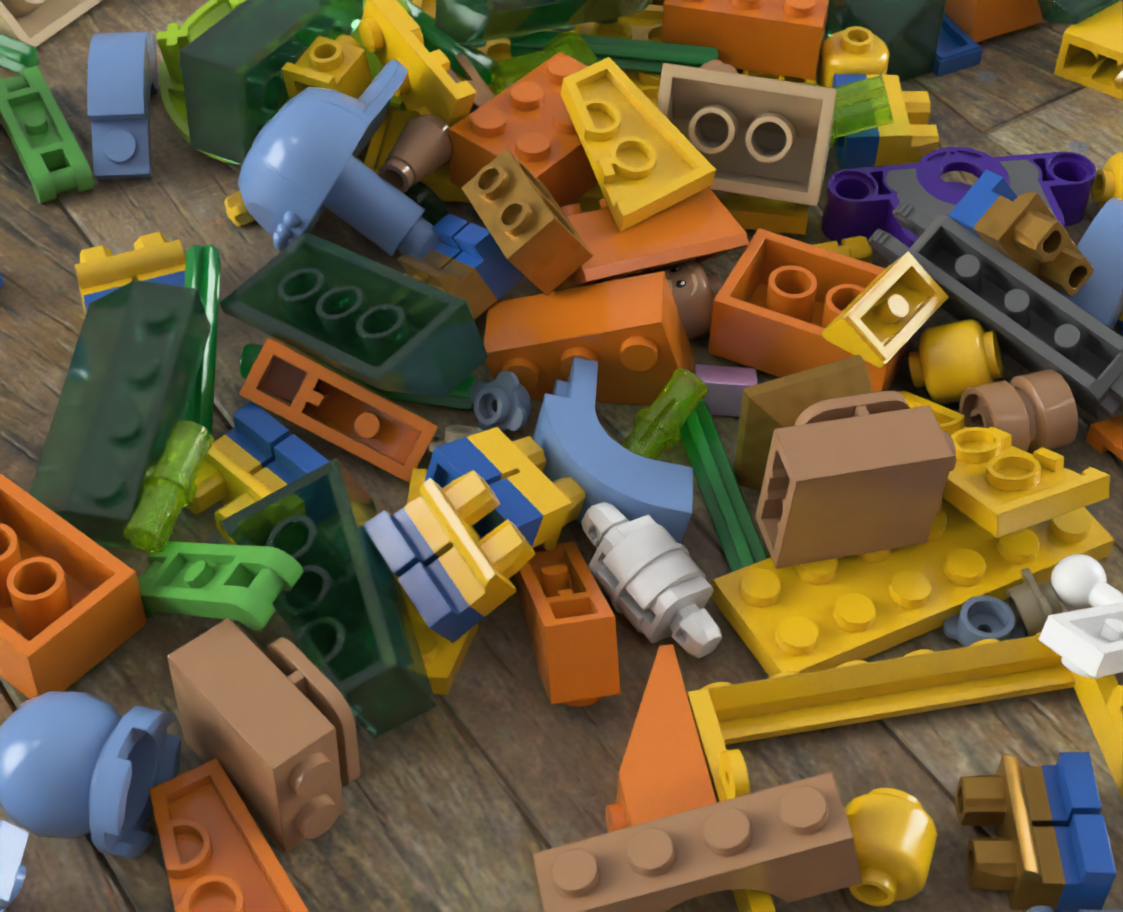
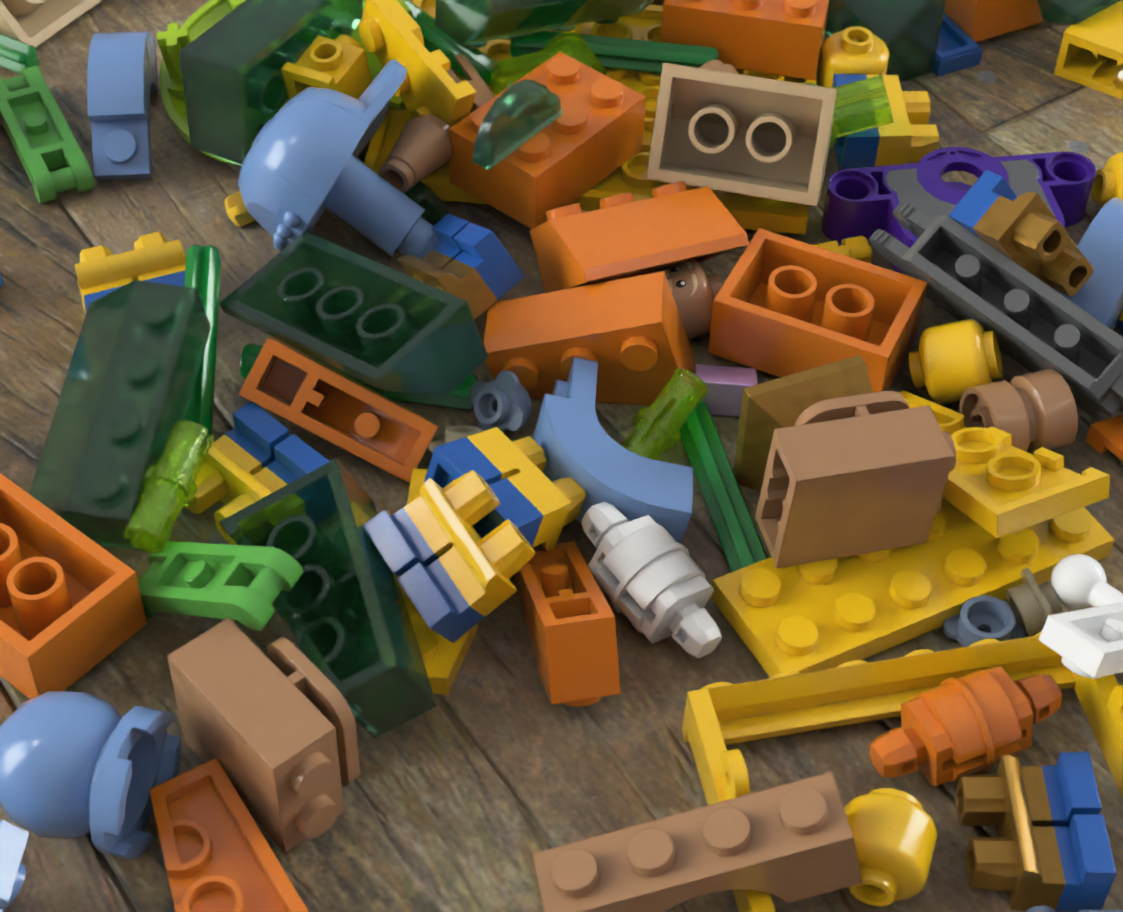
pearl gold brick [462,148,593,295] -> none
yellow wing [561,57,716,232] -> none
orange slope [605,644,717,833] -> none
yellow slope [820,251,949,368] -> none
none -> clear green tile [472,79,562,170]
none -> orange piece [870,666,1062,786]

